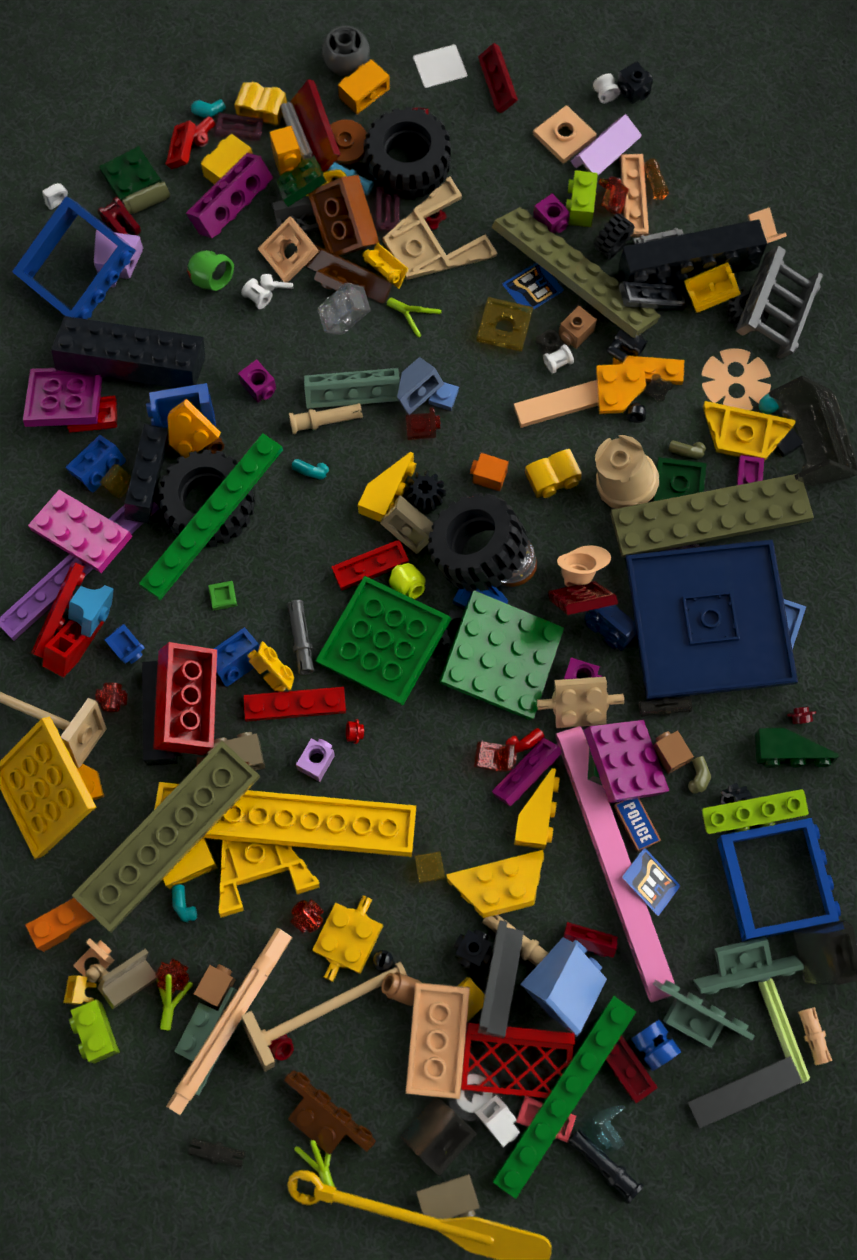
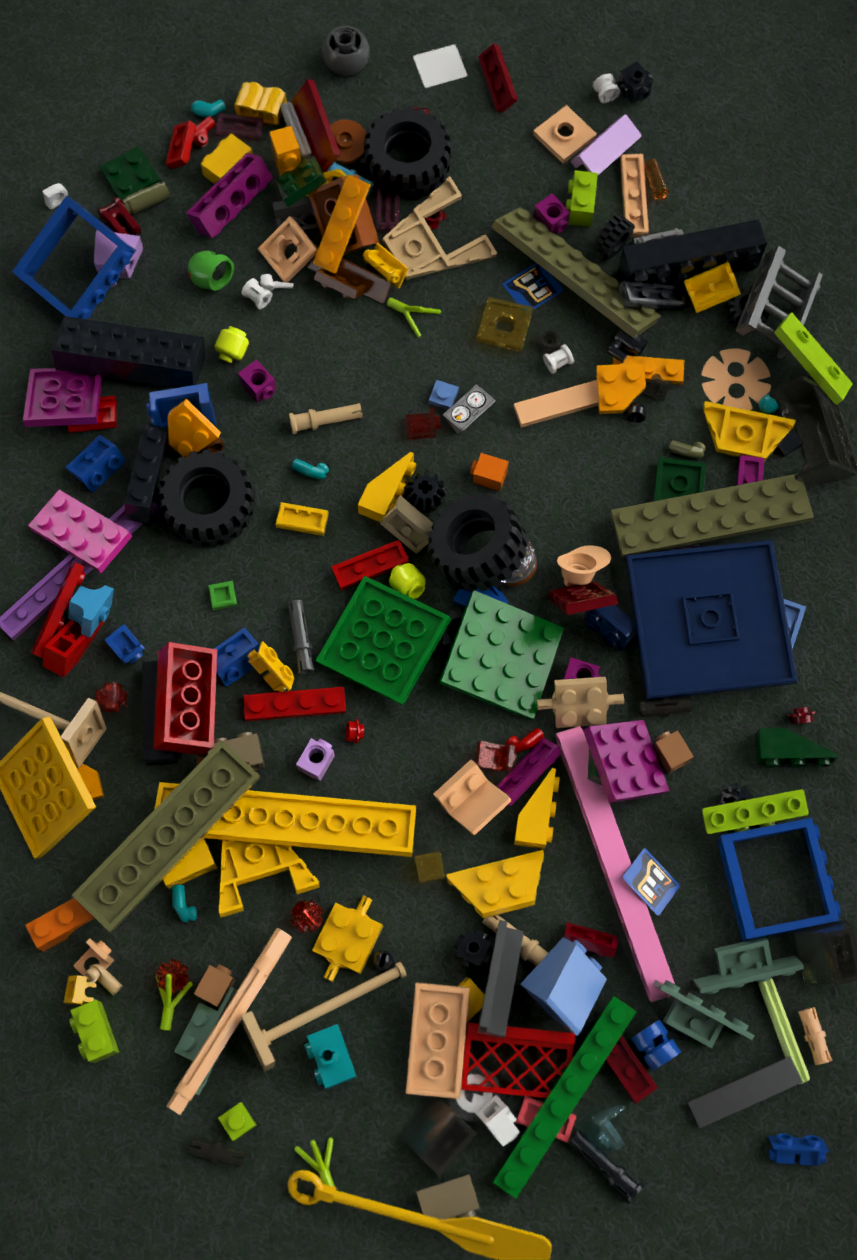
dark tan panel [98,949,158,1009] -> none
clear yellow plate [99,464,131,499] -> none
green plate [139,433,283,600] -> none
dark red plate [268,1034,294,1061] -> none
reddish brown bracket [284,1070,376,1155] -> none
sand green fence [304,368,400,409] -> none
clear brick [318,283,371,335] -> none
light orange brick [338,59,390,114] -> none
medium nougat brick [382,972,421,1006] -> none
sand blue slope [397,357,444,415] -> none
yellow brick [525,449,582,498] -> none
medium nougat brick [559,306,597,349] -> none
tan piece [595,435,659,509] -> none
clear red bracket [598,177,629,215] -> none
tile [614,798,661,852] -> none
olive arm [688,756,711,794] -> none
light nougat bracket [747,208,787,243] -> none
none -> neon yellow head [214,326,249,363]
none -> lime plate [218,1102,256,1141]
none -> yellow plate [275,502,329,536]
none -> teal brick [305,1024,357,1089]
none -> light orange plate [313,175,371,273]
none -> light nougat bracket [433,760,511,835]
none -> slope [442,384,495,434]
none -> blue hinge [768,1133,829,1166]
none -> lime plate [774,312,853,405]

